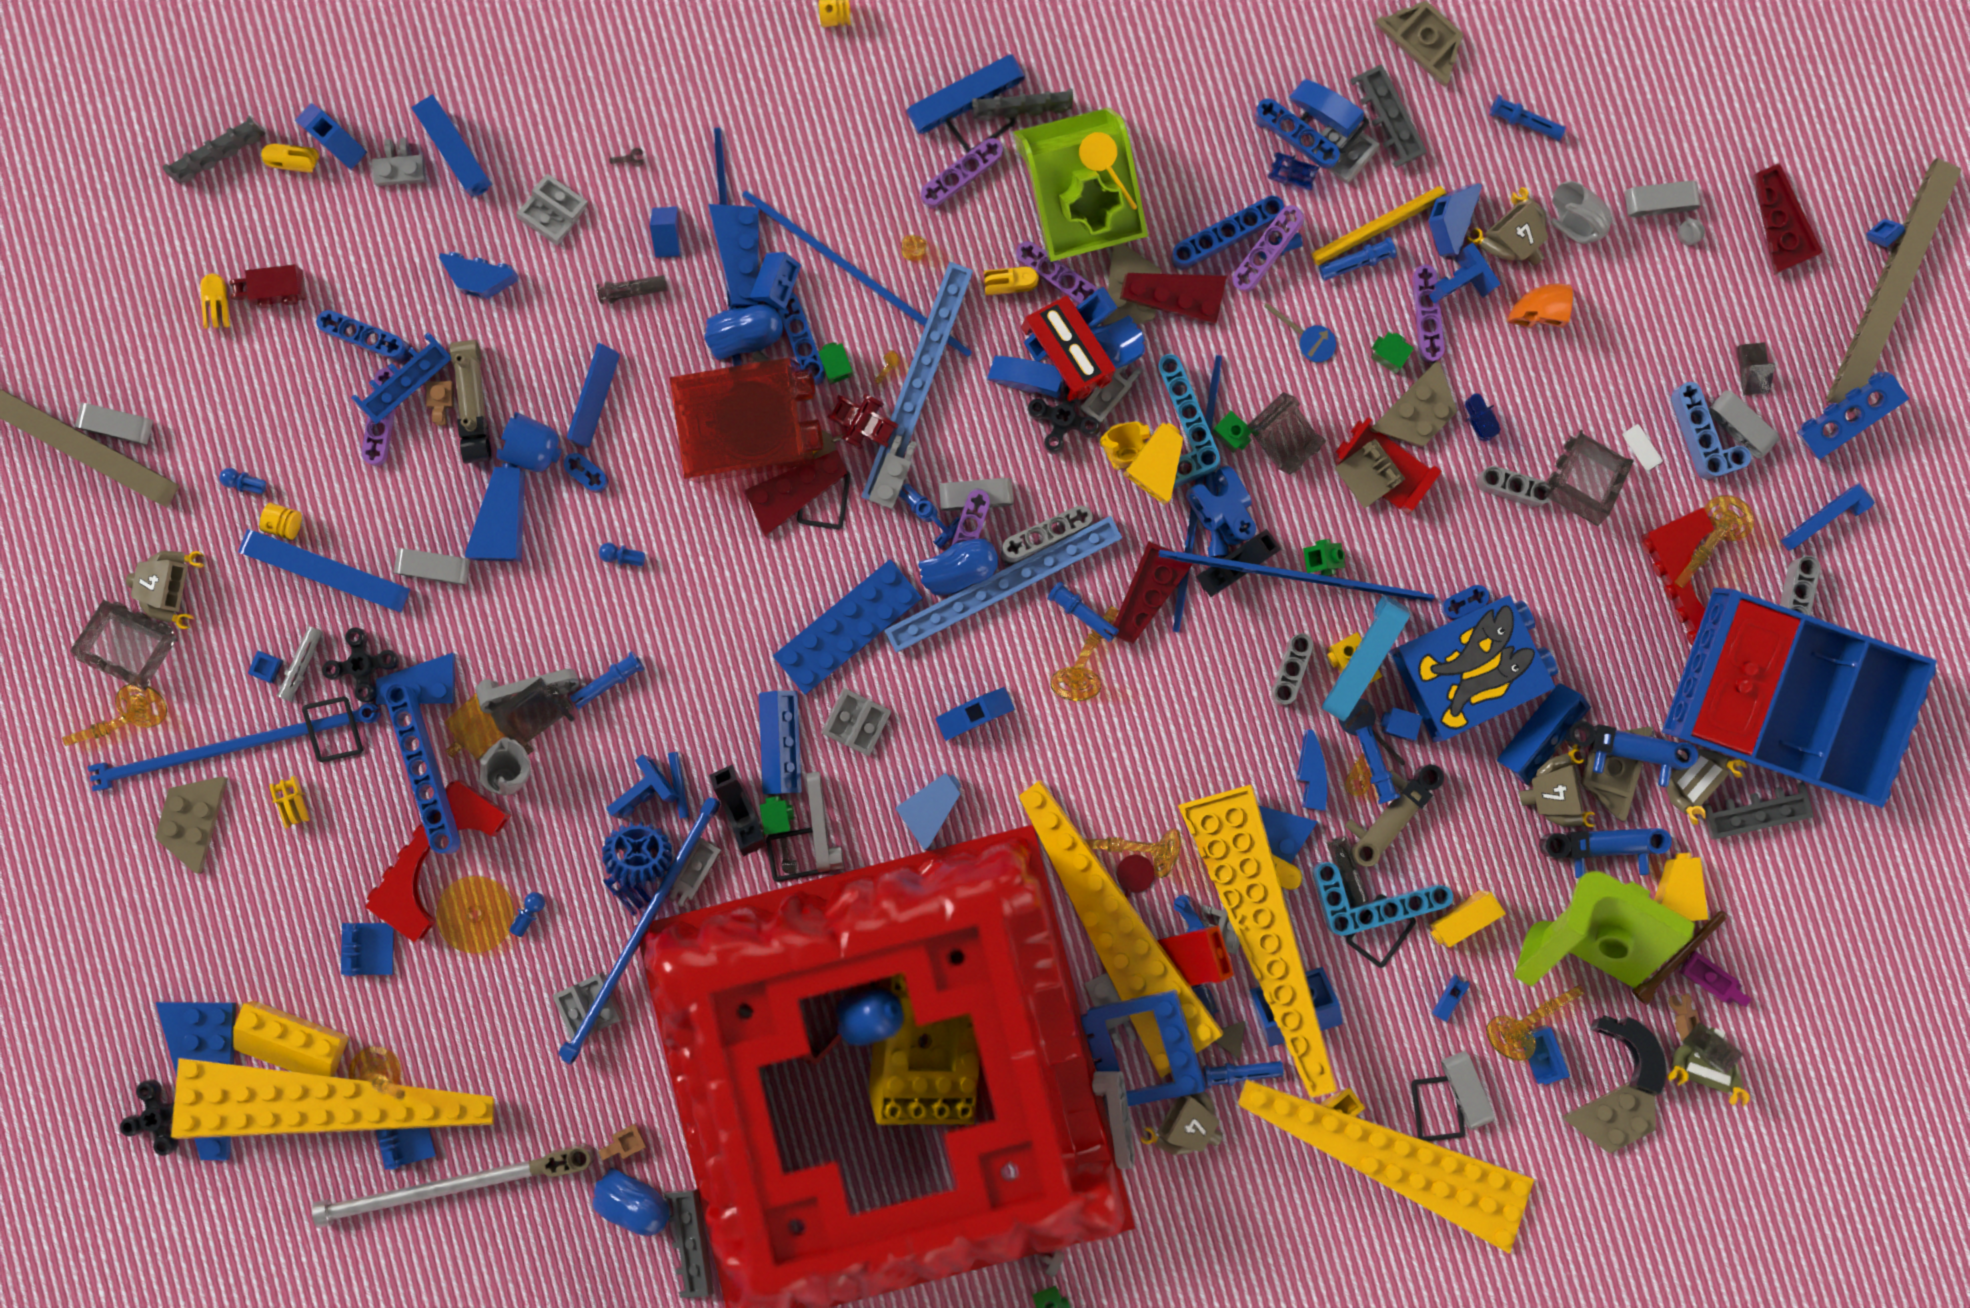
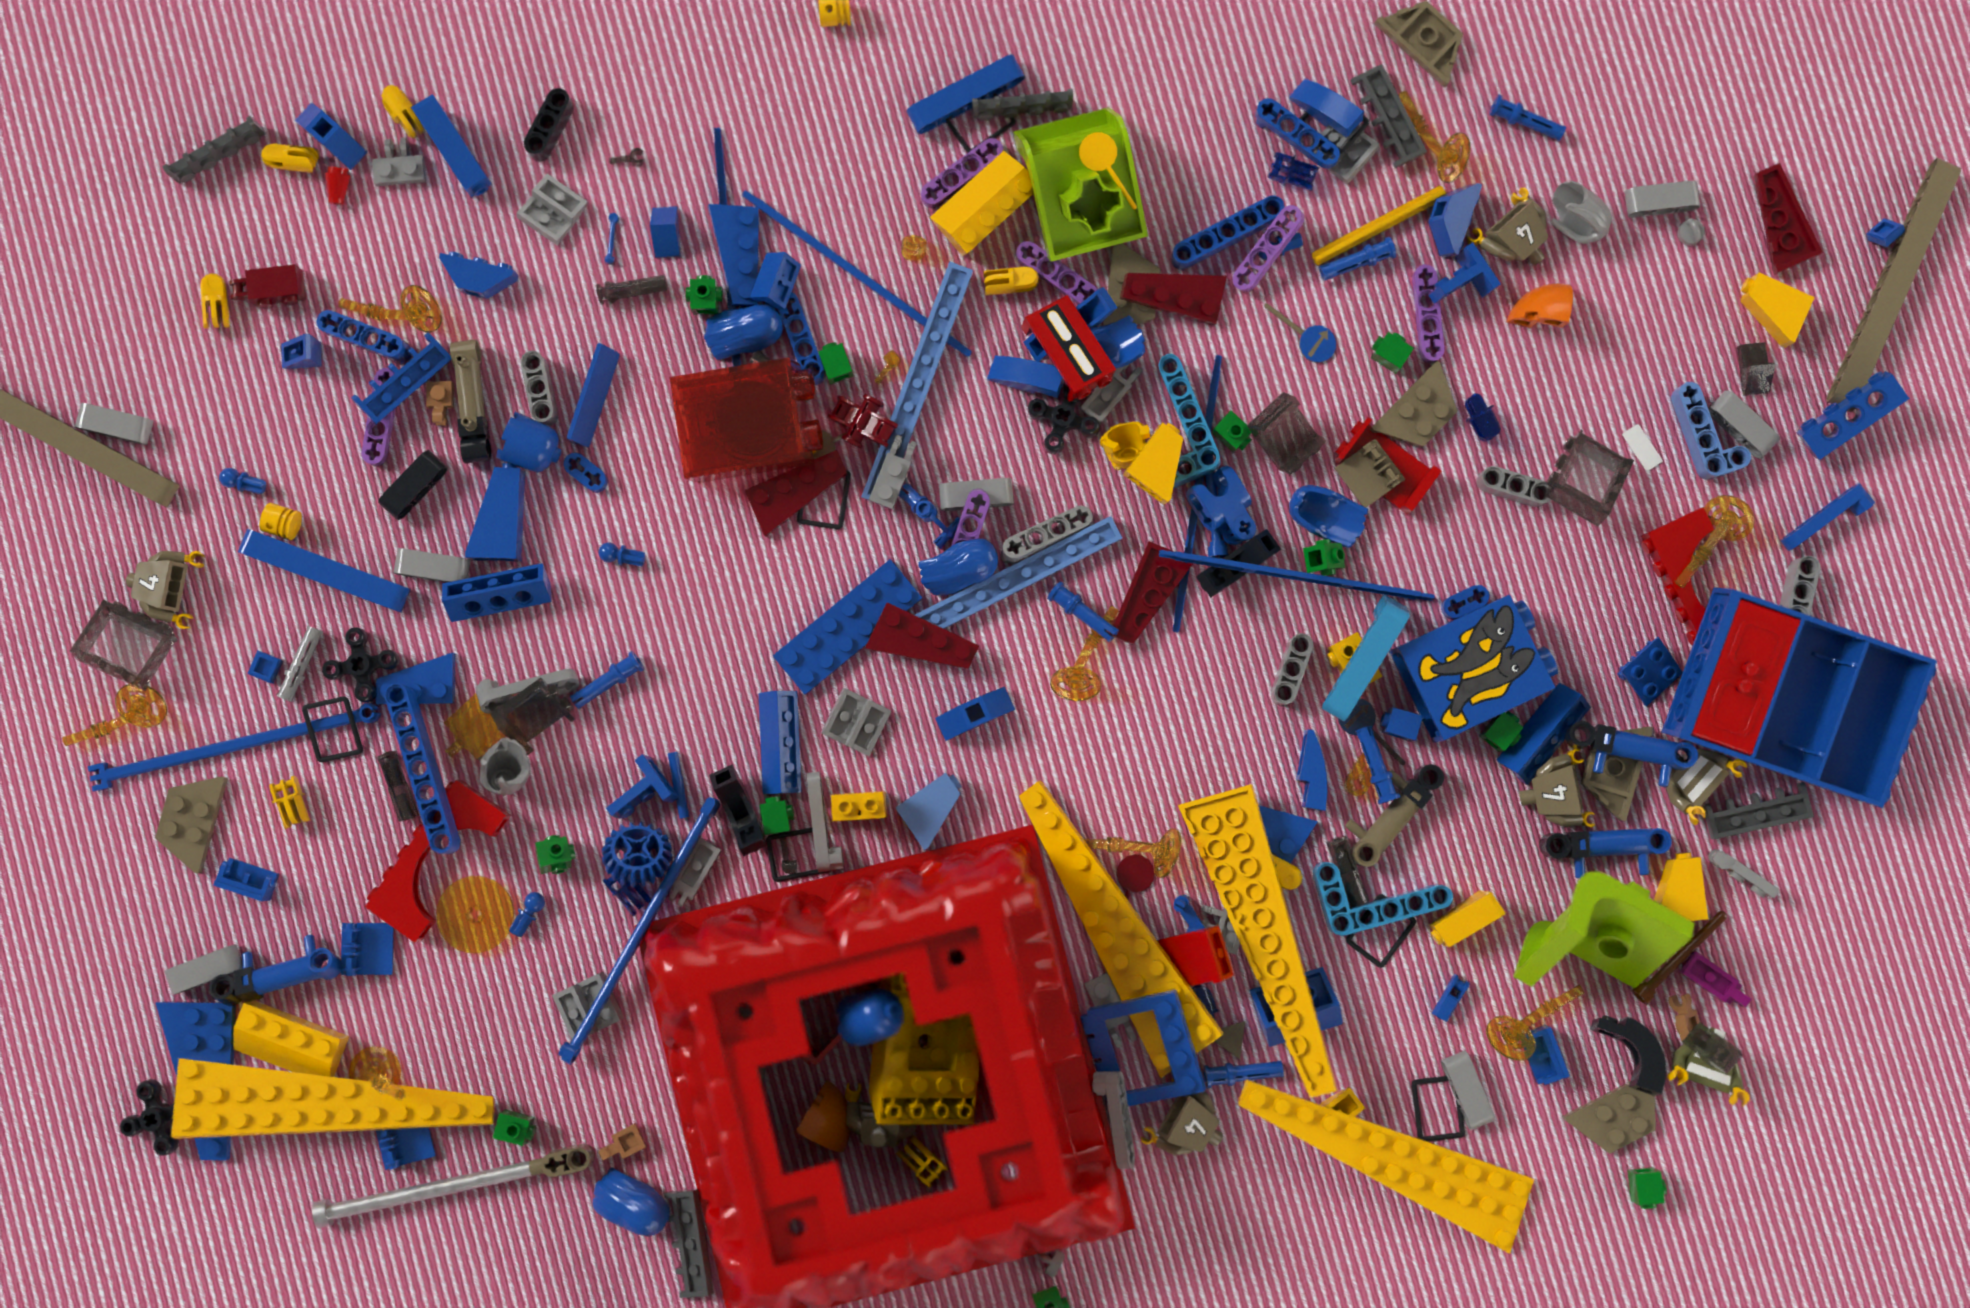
none -> light grey beam [164,944,243,995]
none -> blue piece [209,935,342,1006]
none -> blue hinge [213,858,279,901]
none -> blue slope [281,334,322,369]
none -> red cone [325,167,351,205]
none -> clear yellow dish [338,285,442,333]
none -> clear smoke piece [376,750,419,822]
none -> black beam [378,450,448,520]
none -> yellow arm [382,85,424,138]
none -> blue brick [442,563,552,622]
none -> green brick [492,1109,536,1146]
none -> light grey beam [521,351,558,426]
none -> black beam [524,88,574,162]
none -> green brick [535,835,576,874]
none -> blue hinge [605,213,619,264]
none -> green brick [686,275,723,315]
none -> orange brick [796,1080,851,1152]
none -> yellow window [831,791,888,821]
none -> dark tan torso [845,1083,917,1147]
none -> dark red wing [865,603,979,669]
none -> yellow arm [896,1135,948,1188]
none -> yellow slope [929,151,1034,256]
none -> blue hair [1289,485,1368,548]
none -> clear yellow dish [1398,90,1471,183]
none -> green brick [1479,711,1524,752]
none -> blue hinge [1617,637,1683,707]
none -> green brick [1627,1167,1667,1209]
none -> light grey hinge [1708,849,1779,898]
none -> yellow slope [1740,272,1815,348]

